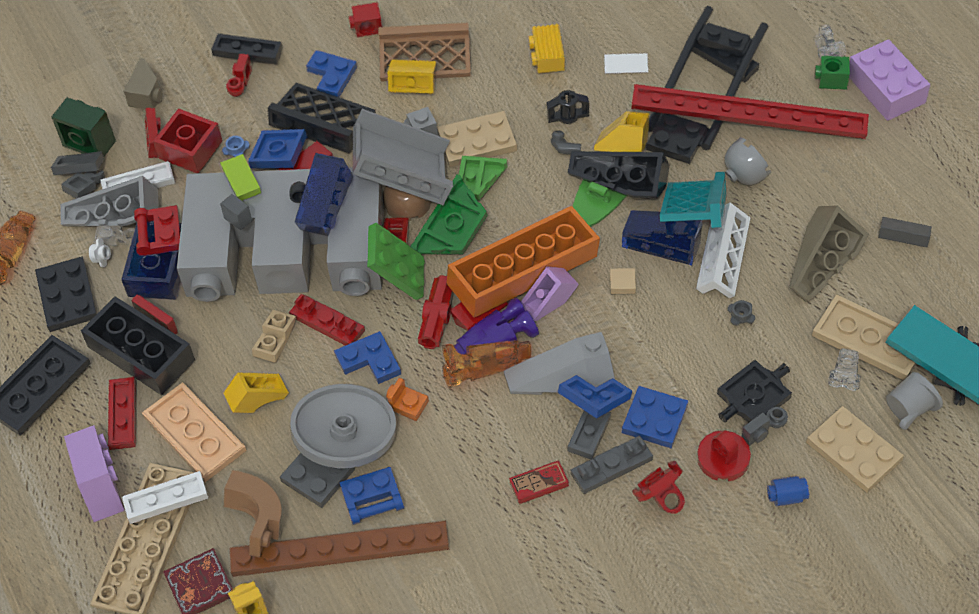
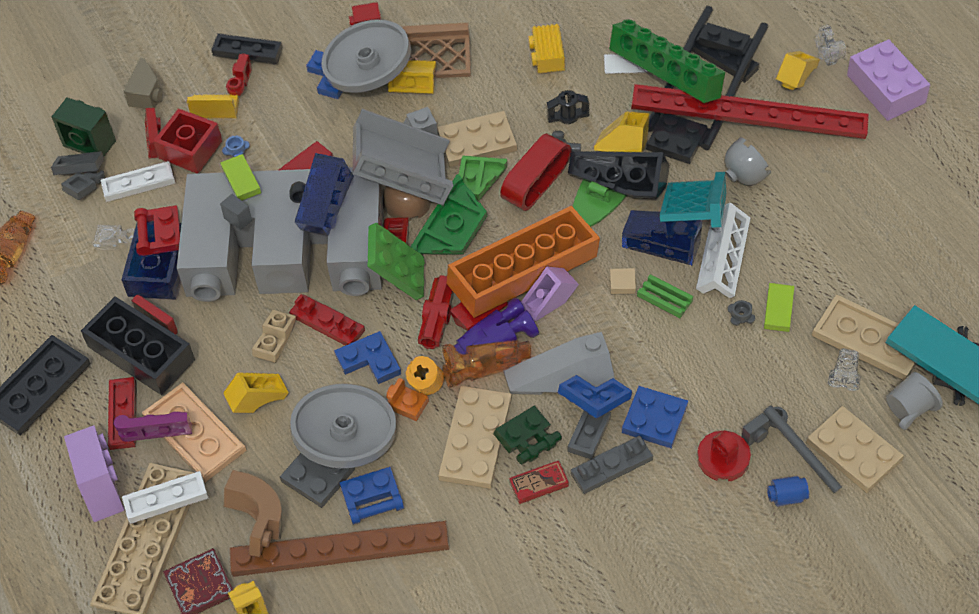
black plate [35,256,97,332] -> none
light grey wedge [60,176,159,226] -> none
white plate [89,238,111,267] -> none
blue plate [248,129,307,169] -> none
black fence [267,83,376,154] -> none
red tile [632,461,685,514] -> none
black plate [717,360,792,423] -> none
dark tan wedge [789,205,869,302] -> none
green brick [815,56,850,90] -> none
dark grey slope [878,217,932,248] -> none
none -> magenta plate [114,411,192,442]
none -> yellow panel [187,95,239,118]
none -> light grey dish [321,20,411,93]
none -> light orange piece [406,356,444,395]
none -> tan plate [438,386,512,489]
none -> dark green plate [493,405,562,465]
none -> red plant [500,133,571,211]
none -> green brick [609,19,725,103]
none -> bright green tile [637,274,693,318]
none -> dark grey bar [763,405,842,494]
none -> lime tile [764,283,794,332]
none -> yellow arch [776,51,820,90]

